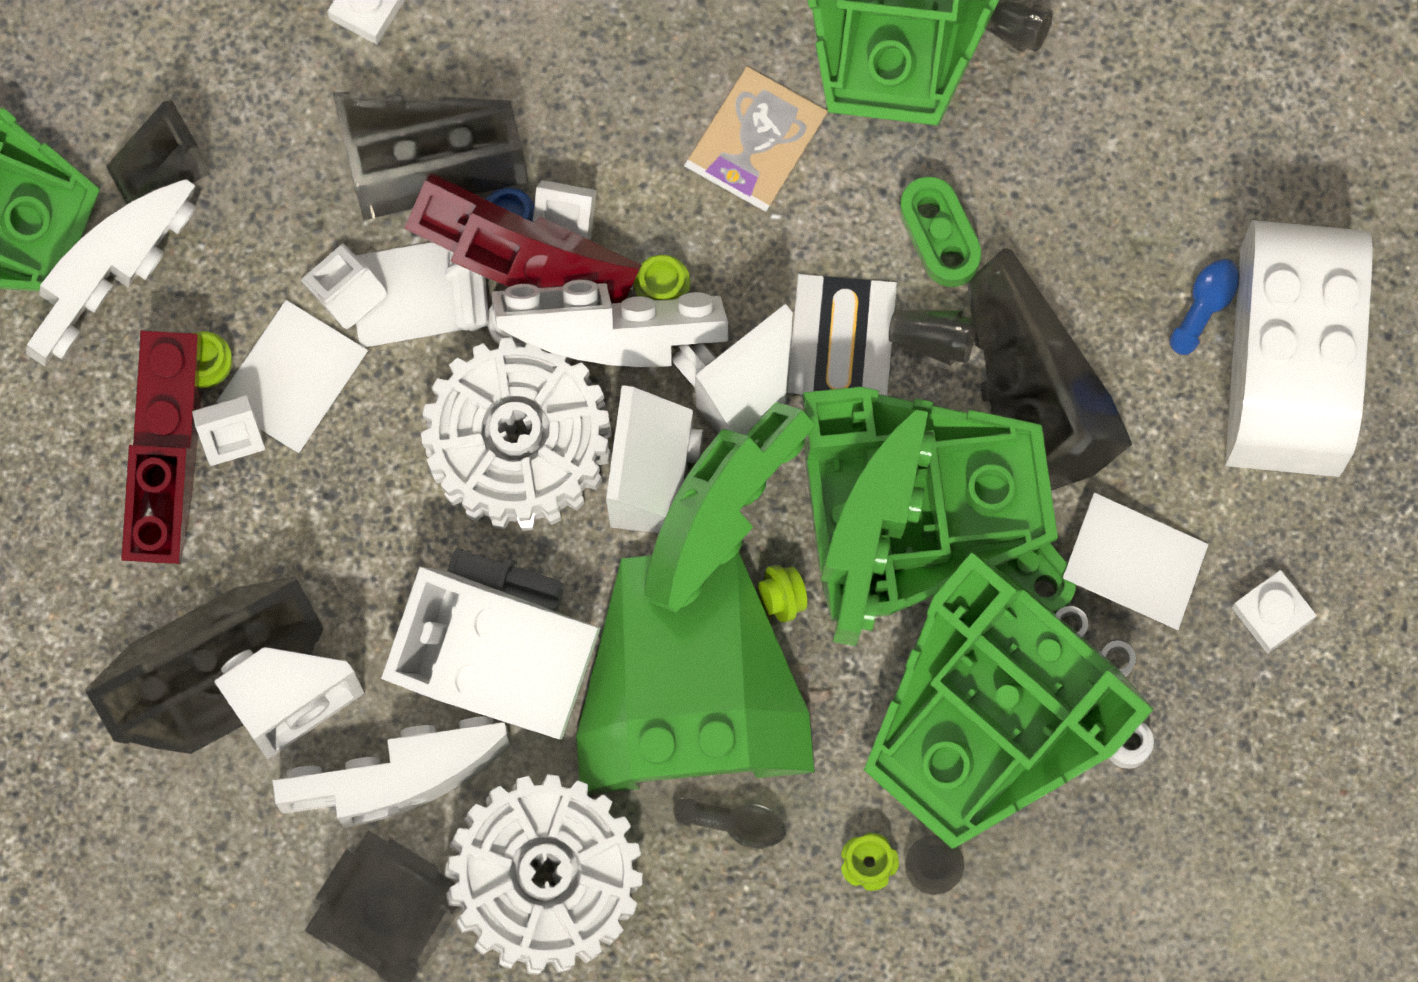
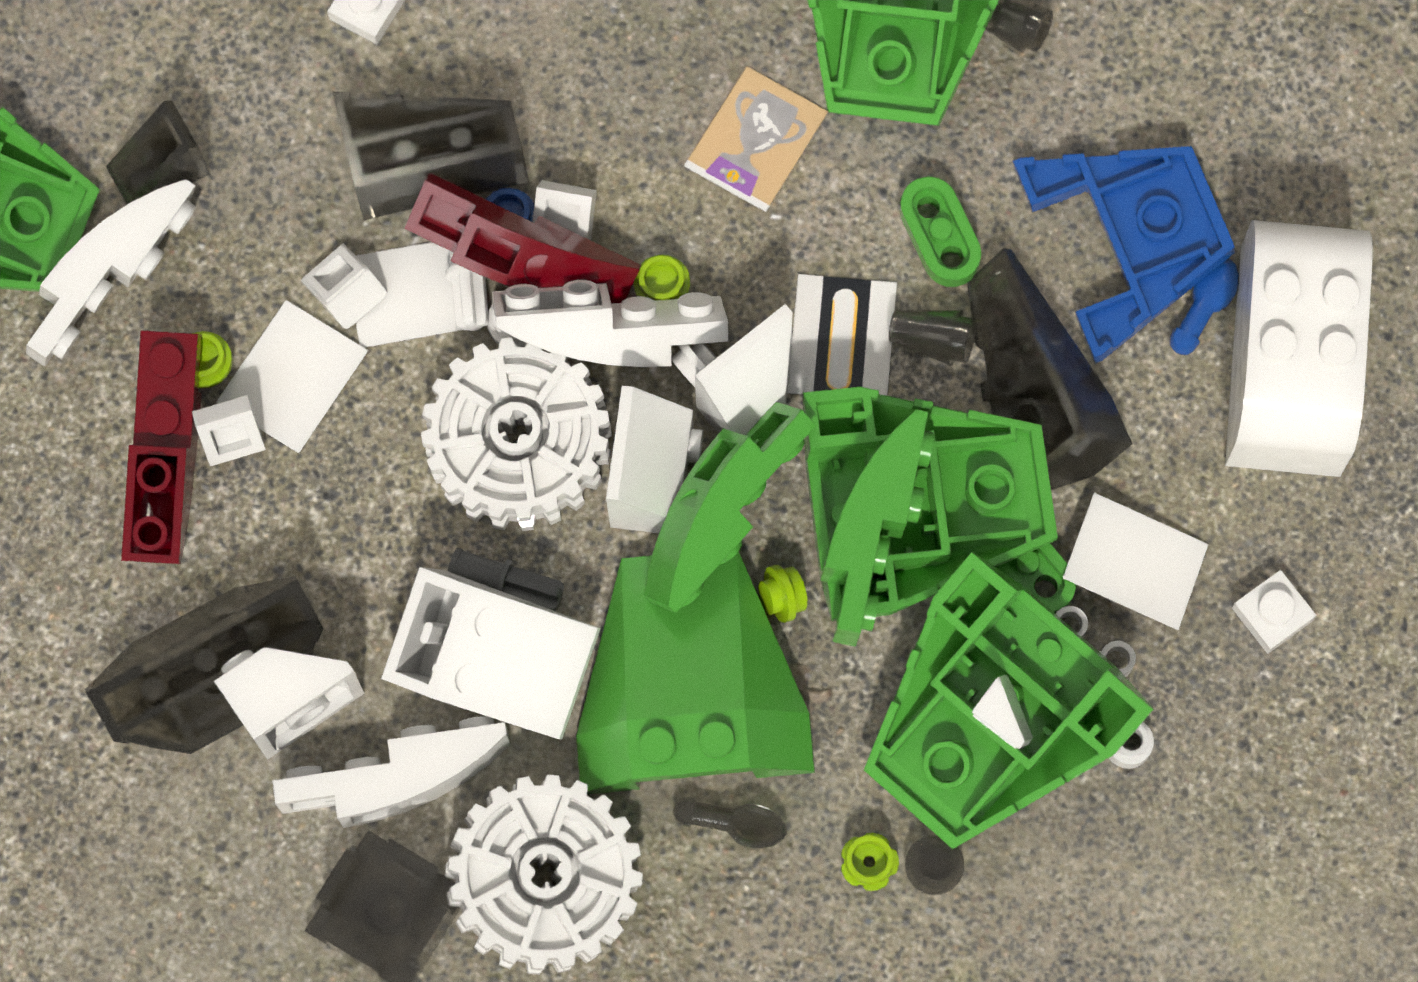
none -> white slope [972,674,1033,749]
none -> blue wing [1013,146,1235,363]

